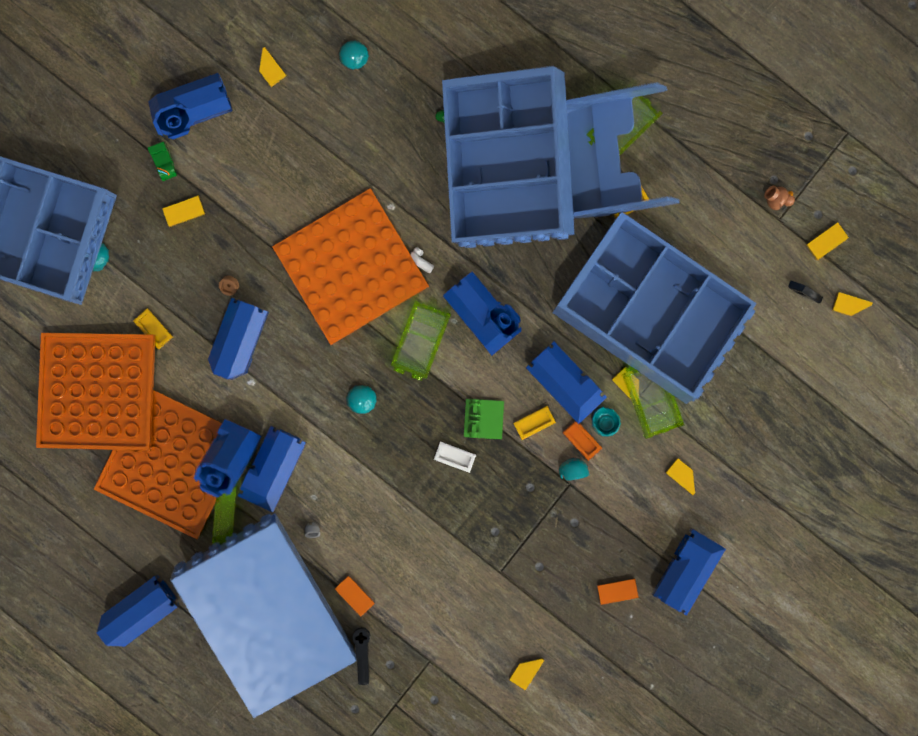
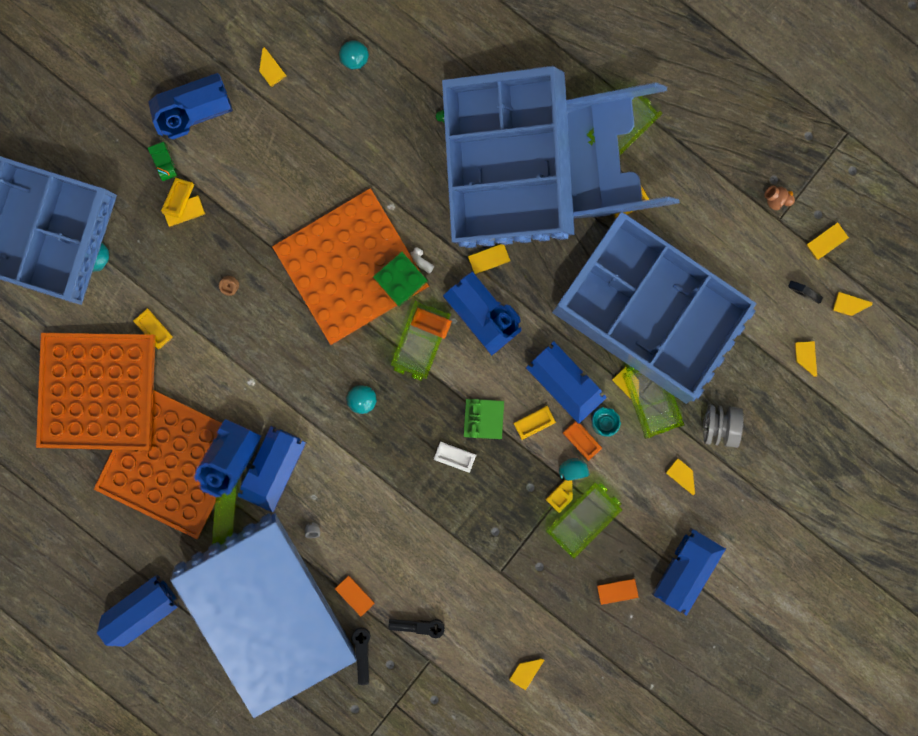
blue brick [208,298,269,380] -> none
none -> yellow tile [161,177,194,219]
none -> green piece [373,252,428,307]
none -> black connector [388,619,445,638]
none -> orange tile [411,308,452,339]
none -> yellow tile [468,244,510,274]
none -> yellow tile [545,479,573,513]
none -> clear door [546,482,622,559]
none -> light grey wheel [702,405,743,448]
none -> yellow tile [794,341,817,377]

